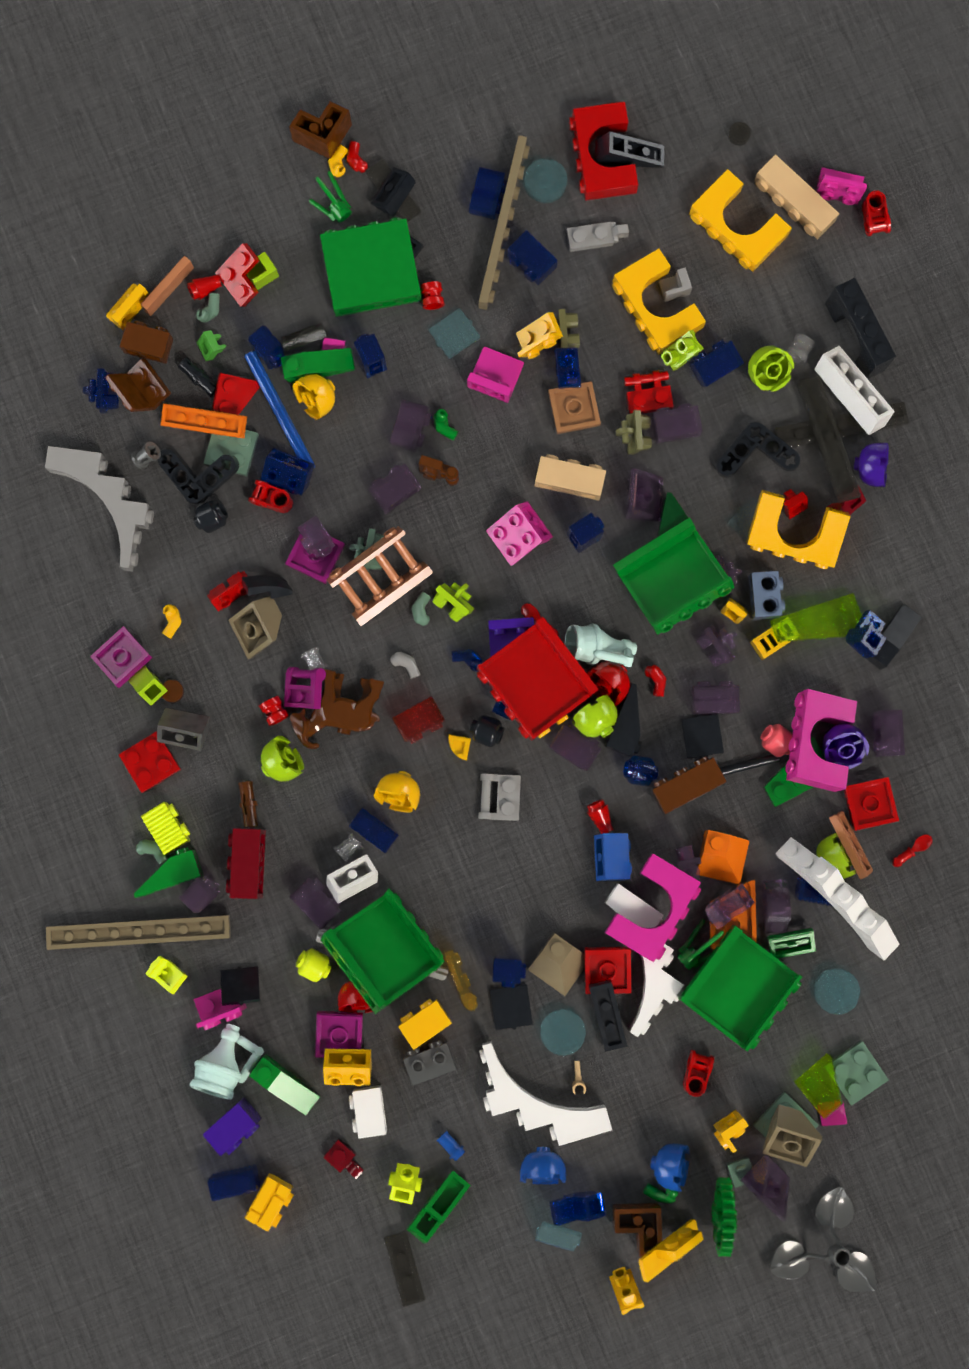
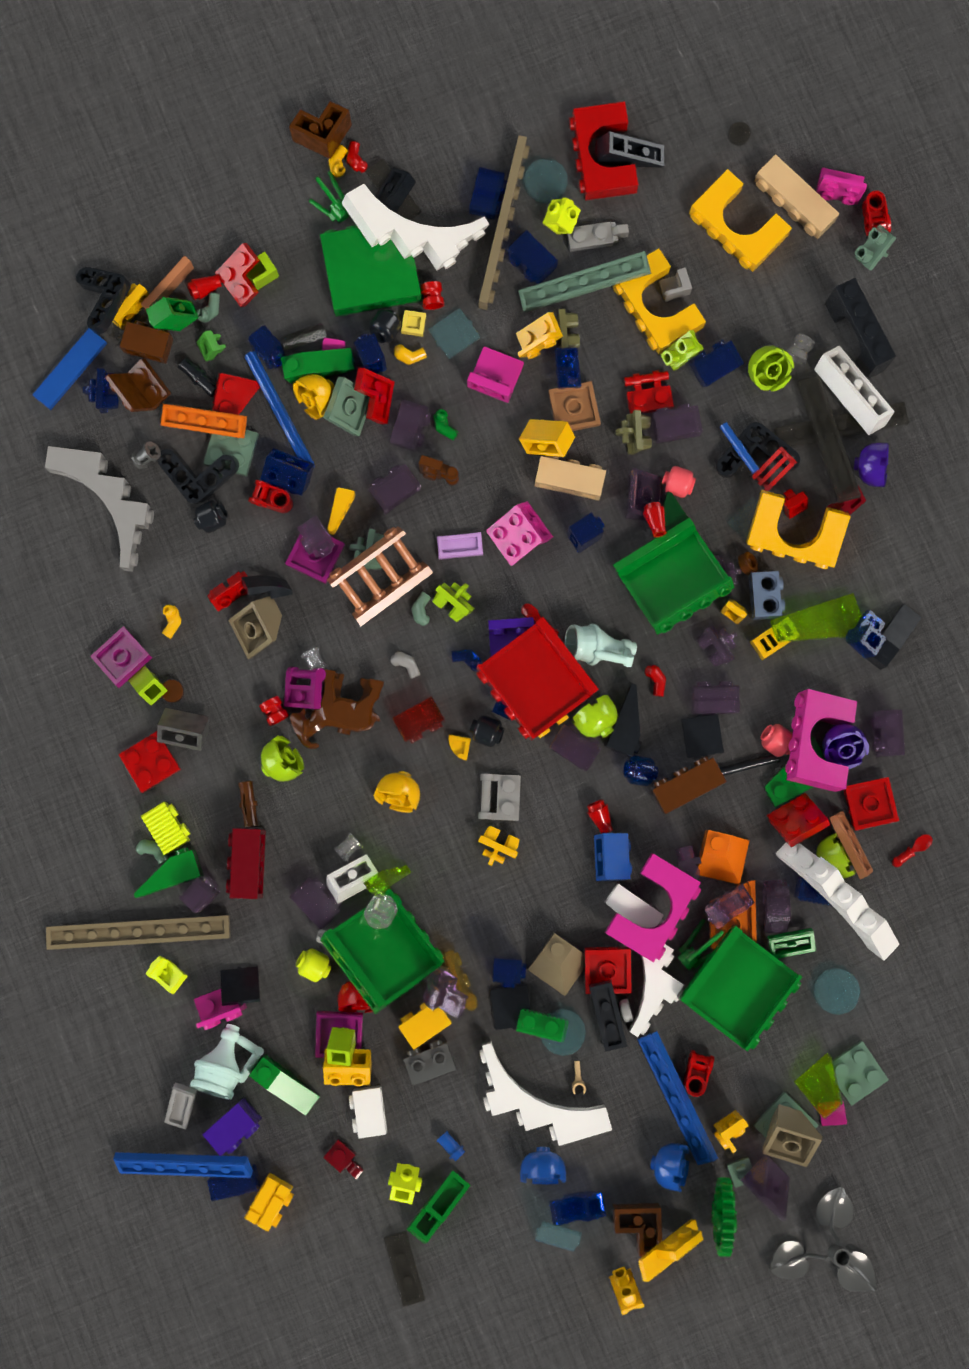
clear blue brick [349,808,400,854] -> none
red cylinder [587,661,630,706] -> none
green arm [643,1183,678,1204] -> none
none -> blue tile [32,328,107,410]
none -> black beam [76,267,131,334]
none -> blue tile [113,1152,253,1178]
none -> green brick [146,297,199,331]
none -> light grey tile [164,1082,197,1130]
none -> sand green plate [323,377,369,436]
none -> yellow slope [327,487,355,535]
none -> lime brick [327,1027,356,1066]
none -> white arch [342,184,489,270]
none -> red plate [354,368,395,425]
none -> clear neon green wing [364,864,412,896]
none -> clear head [364,894,398,929]
none -> black head [369,310,401,343]
none -> yellow arm [394,344,427,365]
none -> light yellow tile [401,310,426,337]
none -> brick [423,968,468,1018]
none -> lavender tile [437,532,483,560]
none -> yellow hips [478,826,520,866]
none -> green brick [516,1009,569,1042]
none -> sand green tile [518,251,651,313]
none -> yellow brick [519,419,575,457]
none -> neon yellow brick [543,197,581,234]
none -> light grey tile [619,998,634,1023]
none -> blue tile [637,1031,718,1165]
none -> red cone [643,502,667,537]
none -> coral head [662,466,696,498]
none -> blue piece [720,422,759,474]
none -> reddish brown tile [738,552,758,575]
none -> red tile [752,446,797,491]
none -> red plate [767,793,830,847]
none -> sand green hips [854,224,896,271]

